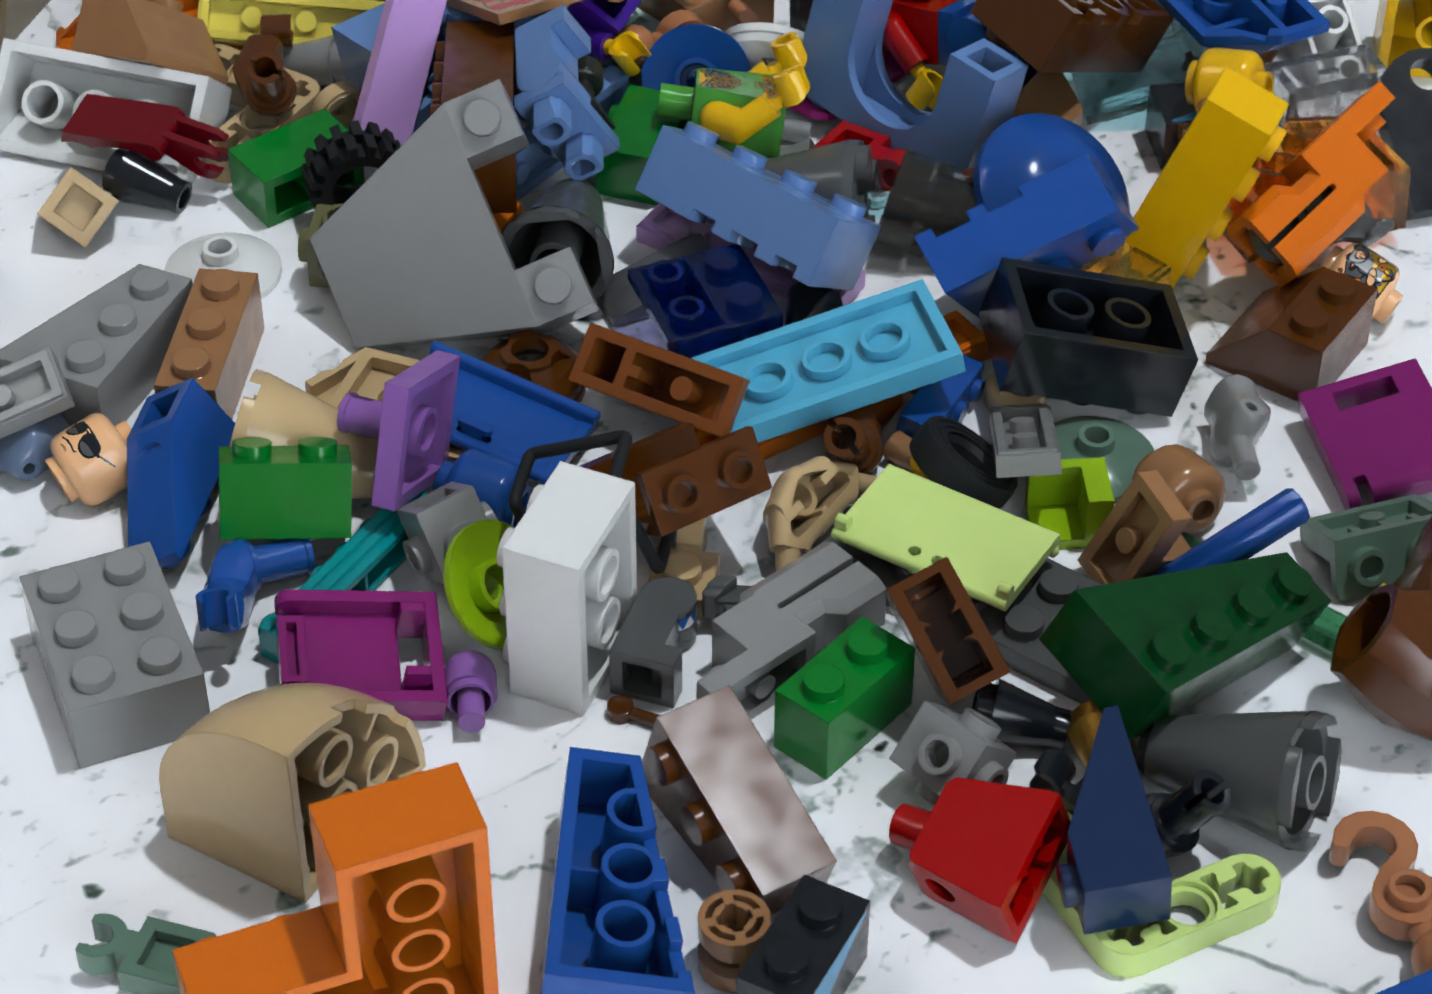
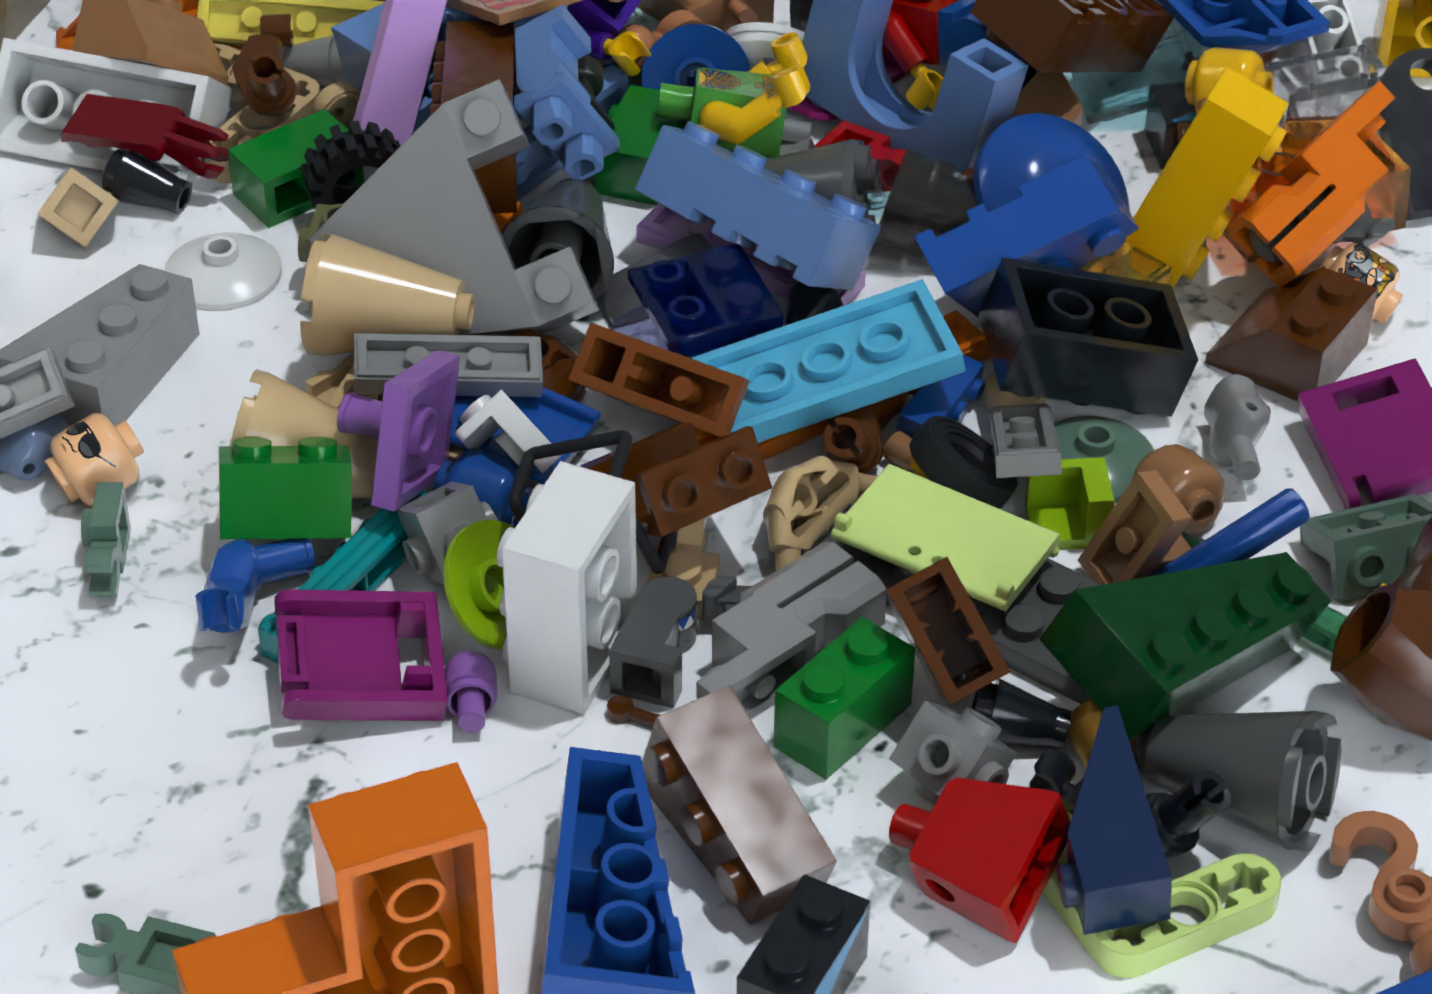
light grey brick [19,541,210,769] -> none
blue slope [127,377,235,569] -> none
medium nougat brick [154,268,265,419] -> none
tan brick [159,683,426,903] -> none
medium nougat wheel [698,889,771,993] -> none
none -> sand green plate [81,482,131,597]
none -> tan cone [300,233,475,356]
none -> light grey tile [354,333,543,397]
none -> white bracket [455,389,561,473]

